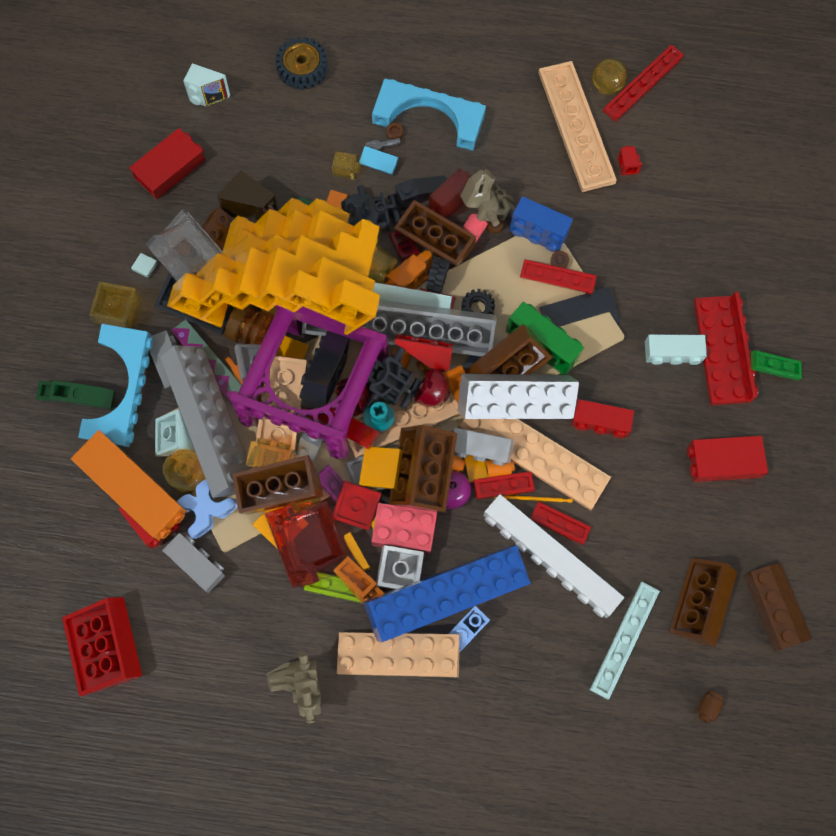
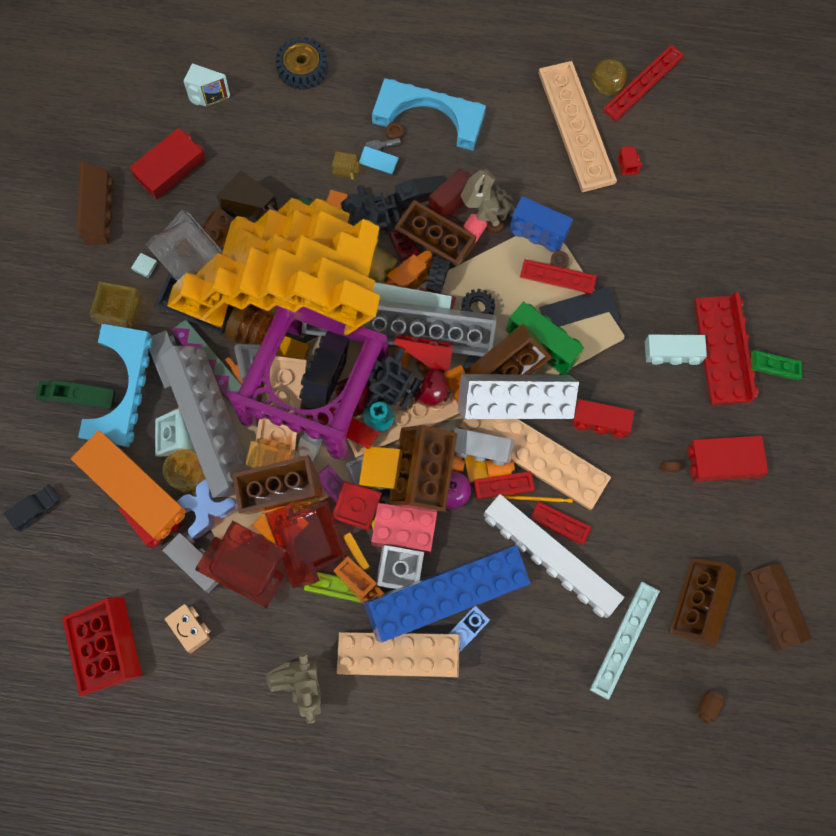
none -> black piece [3,484,61,532]
none -> reddish brown slope [76,161,114,245]
none -> light nougat brick [165,604,211,653]
none -> clear red windscreen [195,520,287,609]
none -> reddish brown tile [660,462,680,472]

